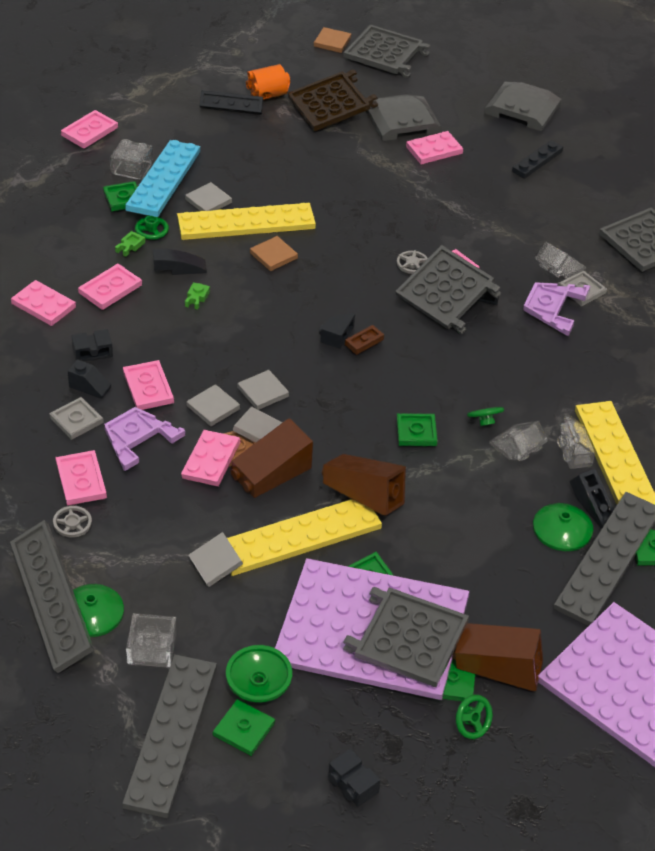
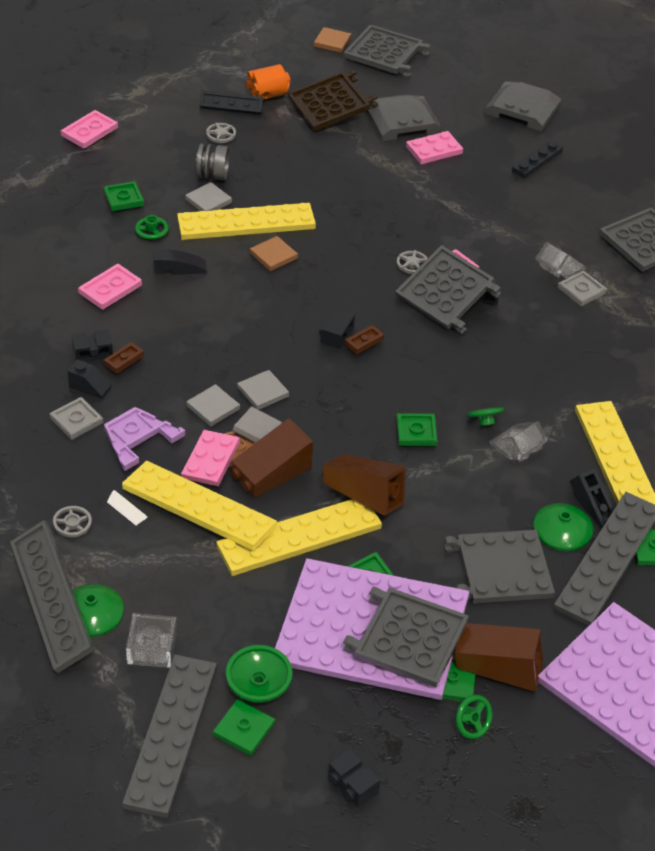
bright pink plate [11,280,76,326] -> none
bright pink plate [56,450,107,506] -> none
clear brick [110,139,153,180] -> none
bright green plate [115,231,145,257] -> none
bright pink plate [123,360,174,410] -> none
medium azure plate [126,140,201,217] -> none
bright green plate [185,282,210,310] -> none
light grey tile [188,532,243,587] -> none
lavender wing [523,283,590,336] -> none
clear slope [558,414,595,469] -> none
none -> reddish brown plate [104,342,144,374]
none -> white sticker [107,490,147,525]
none -> light yellow plate [122,461,277,551]
none -> flat silver wheel [195,143,229,181]
none -> light grey wheel [206,122,236,143]
none -> dark grey plate [444,530,555,604]

